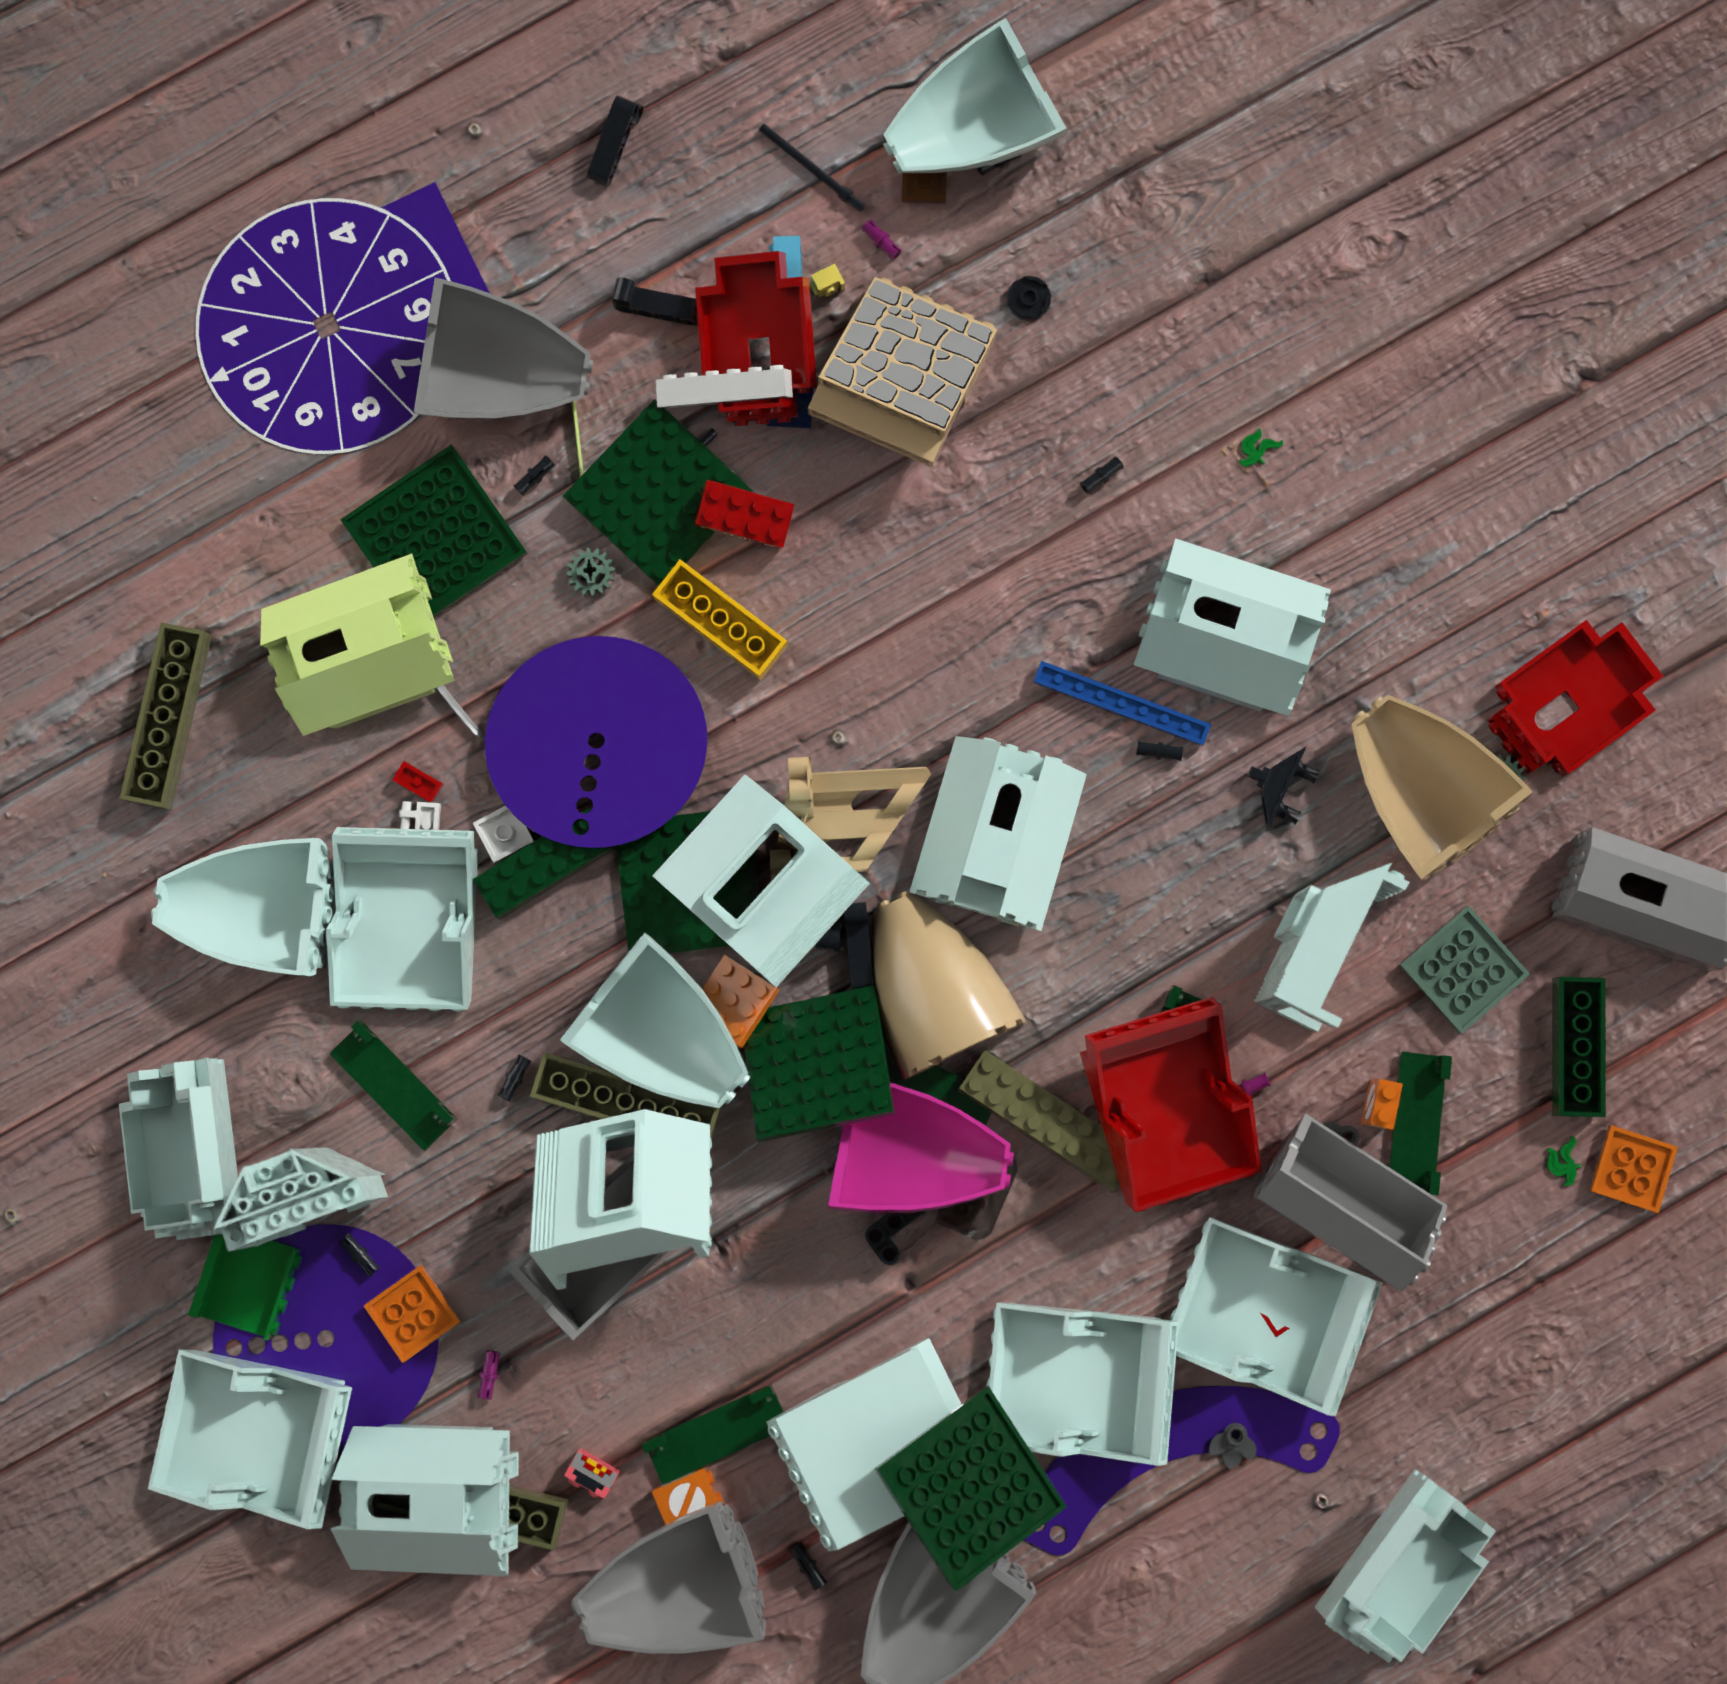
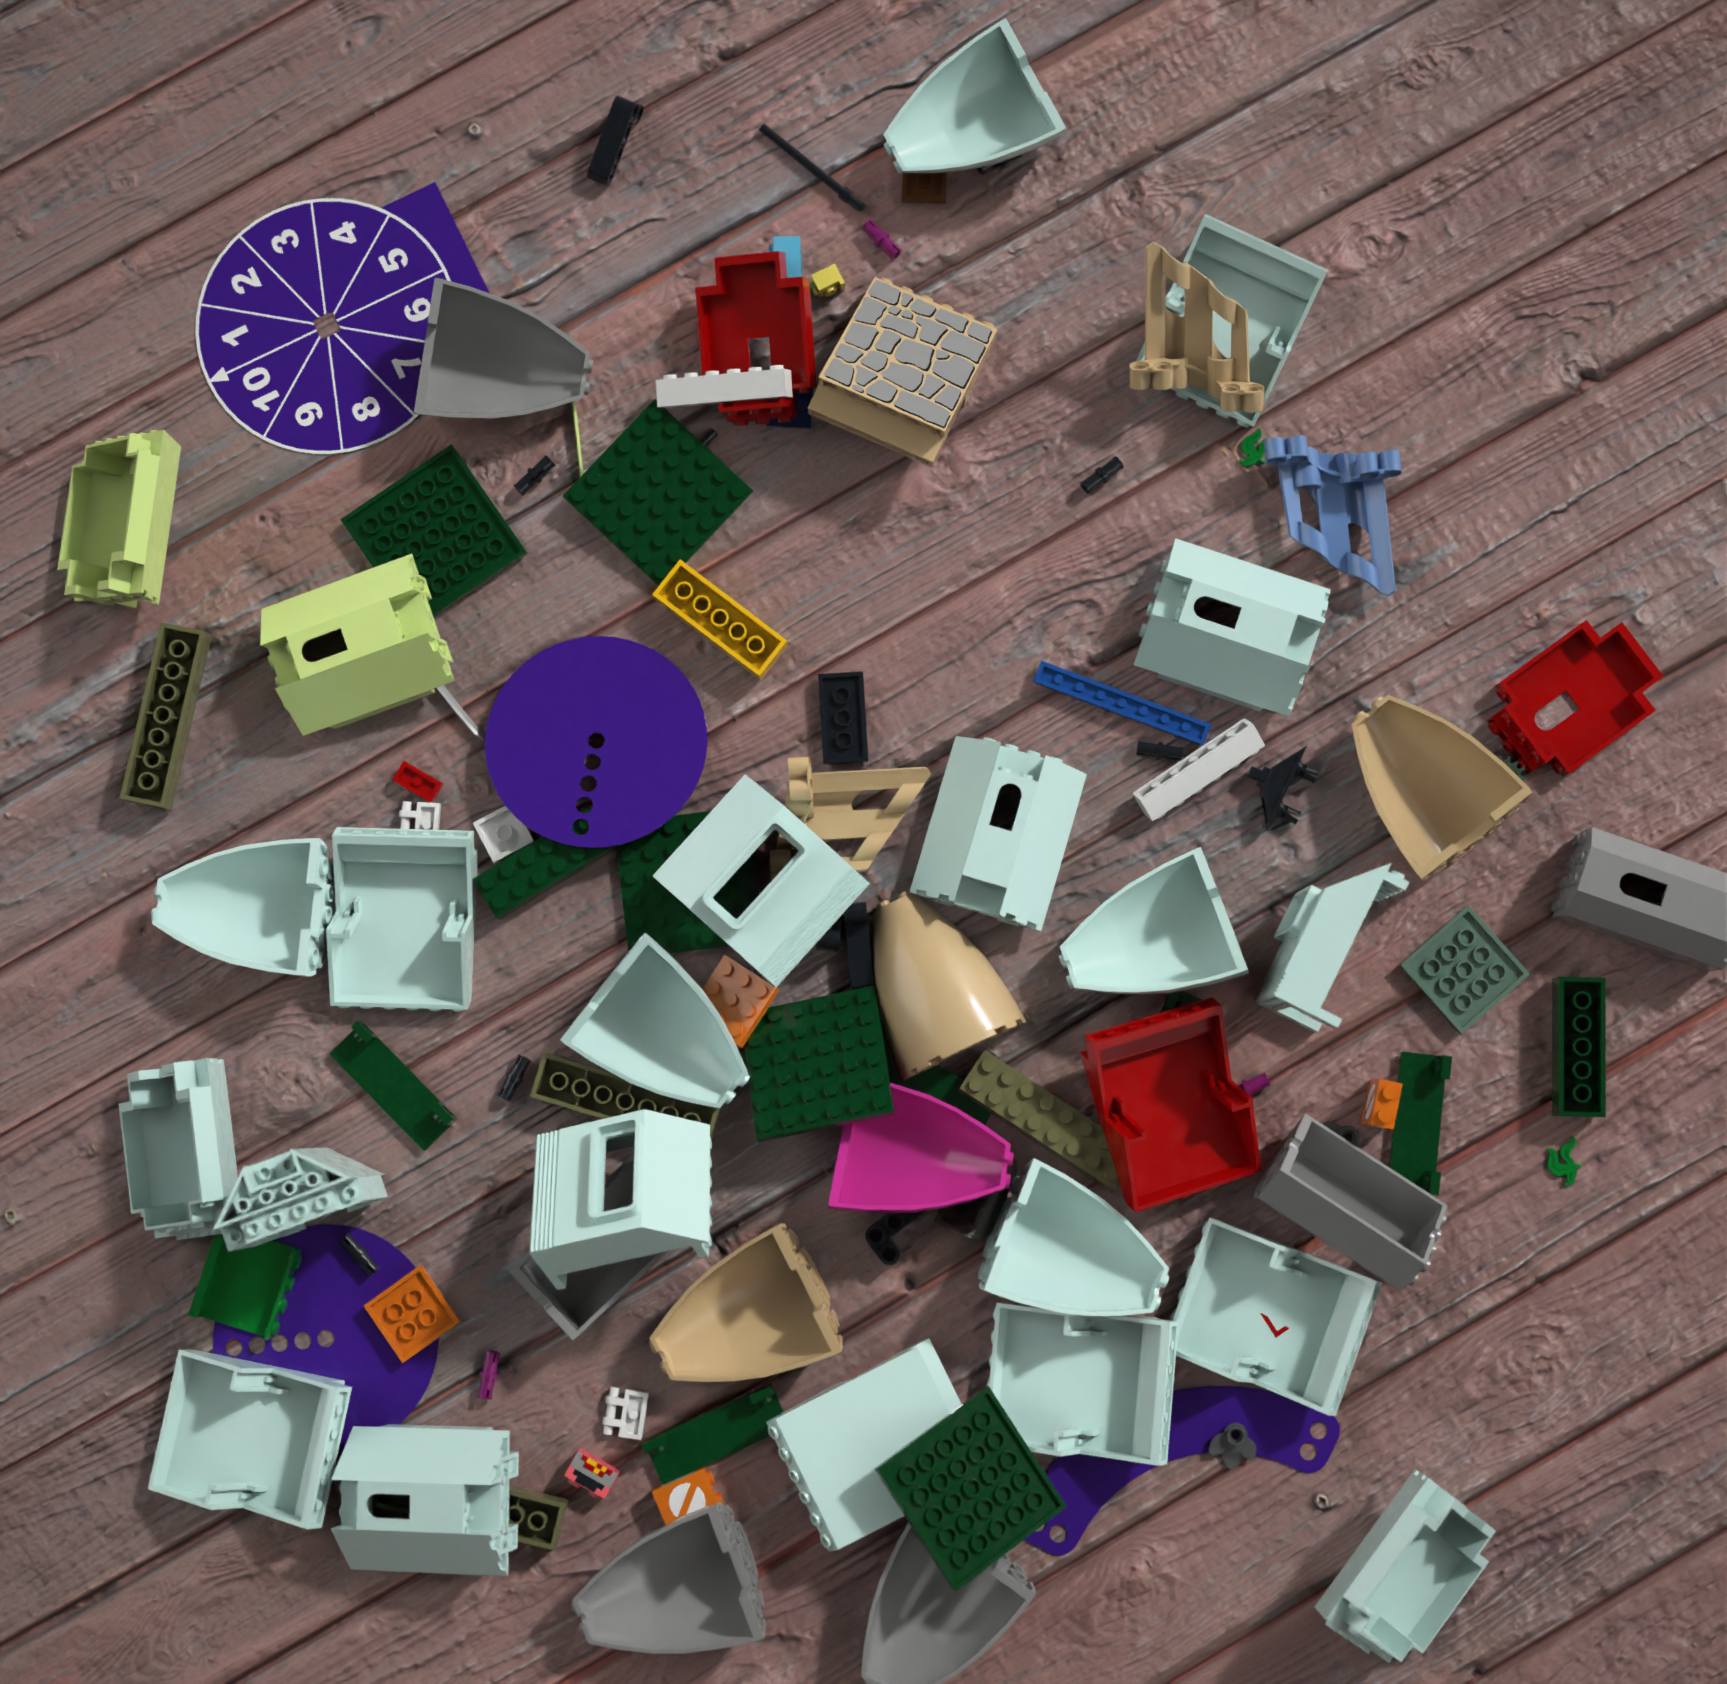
sand green gear [566,547,616,597] -> none
black beam [612,278,698,326] -> none
red brick [694,480,795,550] -> none
black pin [789,1542,827,1591] -> none
black tile [1007,276,1052,321] -> none
orange plate [1589,1125,1678,1213] -> none
none -> yellowish green panel [57,430,181,608]
none -> white plate [602,1386,649,1440]
none -> tan panel [649,1223,843,1382]
none -> black plate [818,671,869,765]
none -> light aqua panel [978,1158,1169,1316]
none -> light aqua panel [1059,847,1249,995]
none -> tan panel [1130,242,1264,412]
none -> white brick [1132,718,1265,821]
none -> light aqua panel [1136,214,1328,428]
none -> medium blue panel [1263,435,1402,597]

